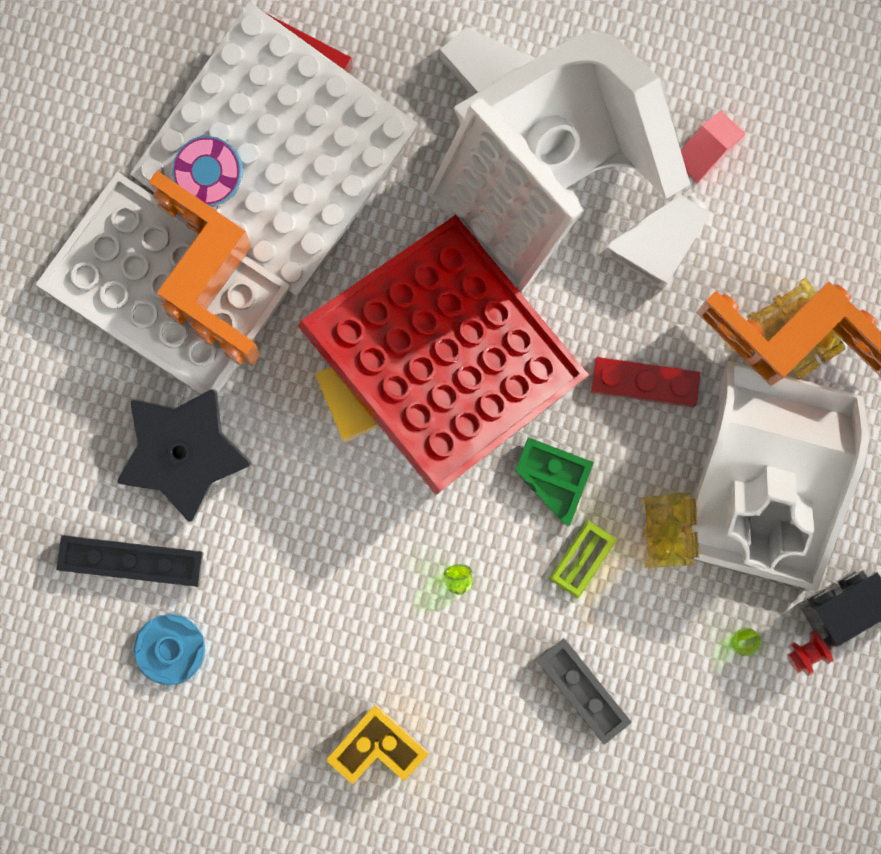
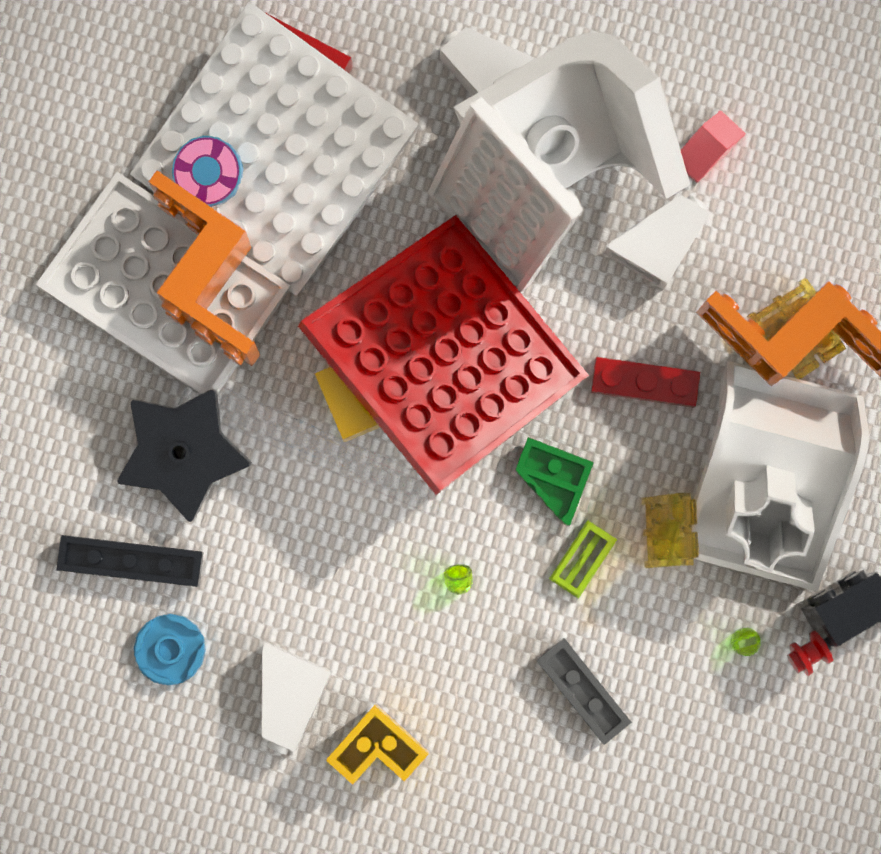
none -> white slope [262,642,333,755]

